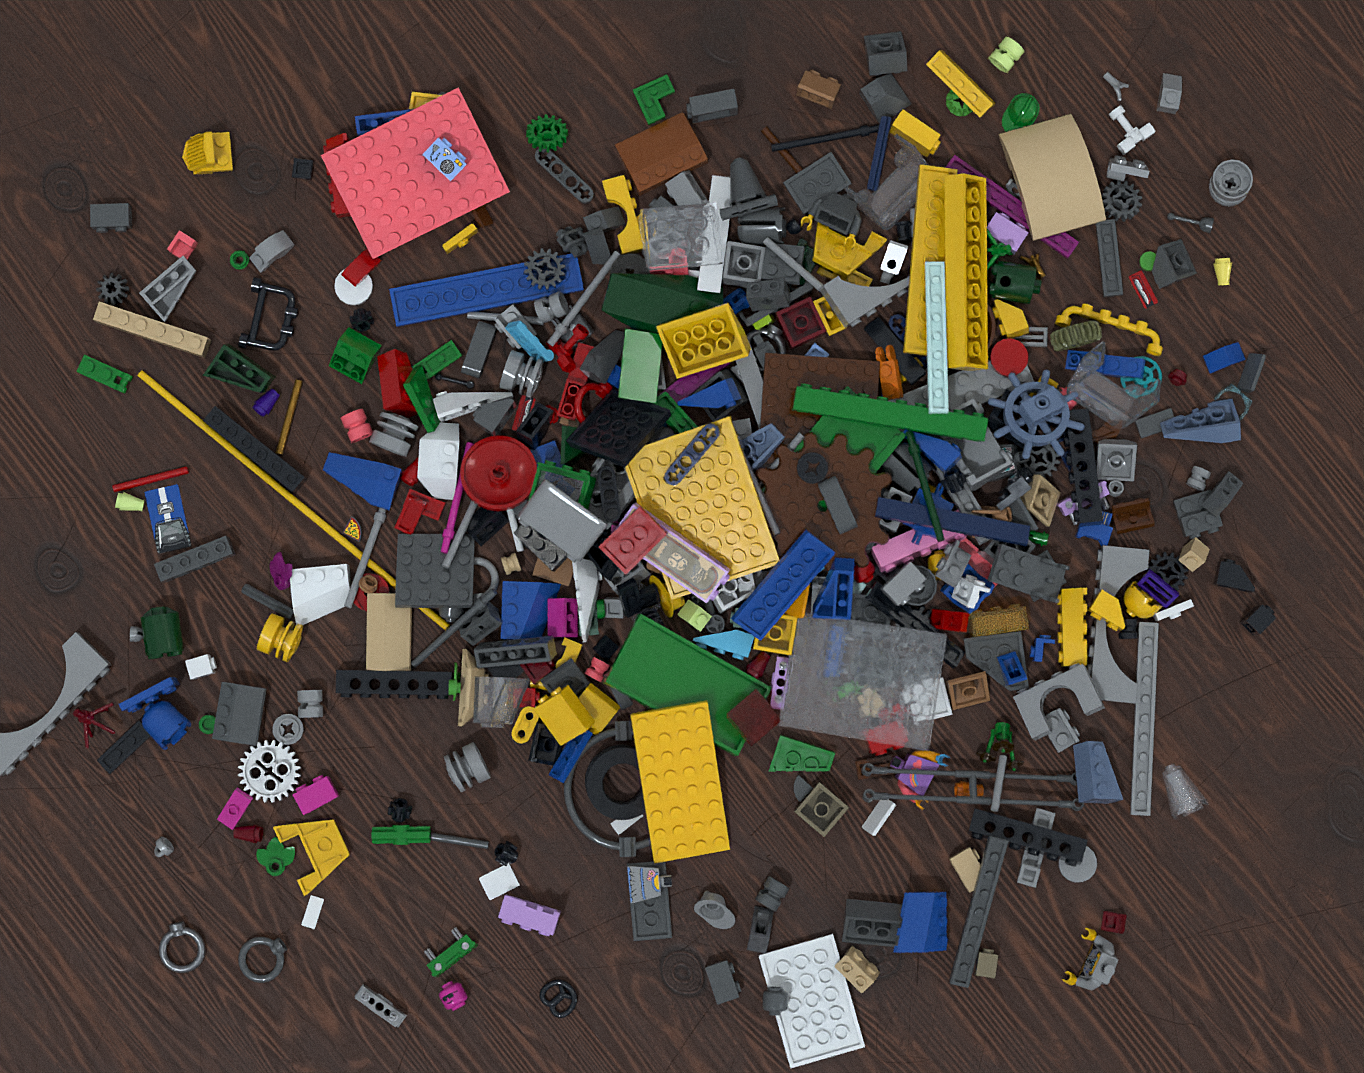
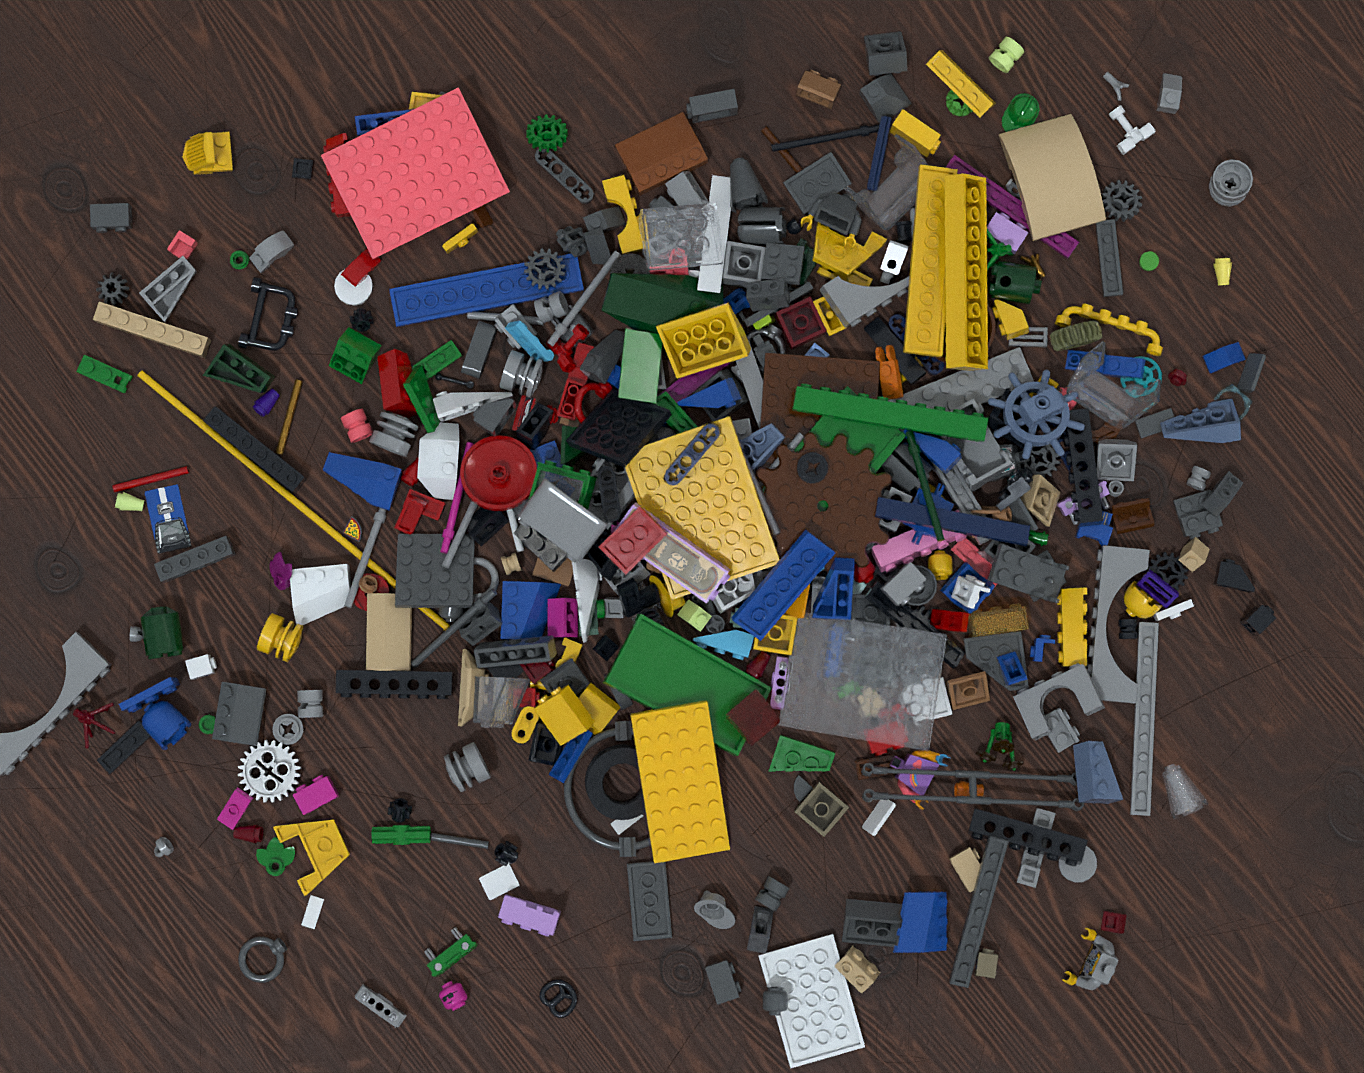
flat silver piece [159,922,206,973] -> none
dark grey axle [241,584,294,619] -> none
light blue brick [422,137,467,181] -> none
bright green plate [449,662,461,701] -> none
coral wheel [584,657,610,682] -> none
light grey torso [627,865,672,903] -> none
green plate [633,74,675,126] -> none
dark grey pin [719,194,778,221] -> none
light grey bar [763,237,824,291] -> none
dark grey beam [817,476,858,535] -> none
light aqua tile [924,262,949,414] -> none
light grey bracket [935,540,972,588] -> none
black gear [941,469,967,493] -> none
red tile [990,338,1028,377] -> none
light grey bar [991,755,1007,812] -> none
yellow slope [1088,590,1125,631] -> none
light grey plate [1106,155,1149,181] -> none
sticker [1129,270,1158,309] -> none
dark grey slope [1152,239,1197,289] -> none
dark grey hinge [1167,213,1214,233] -> none

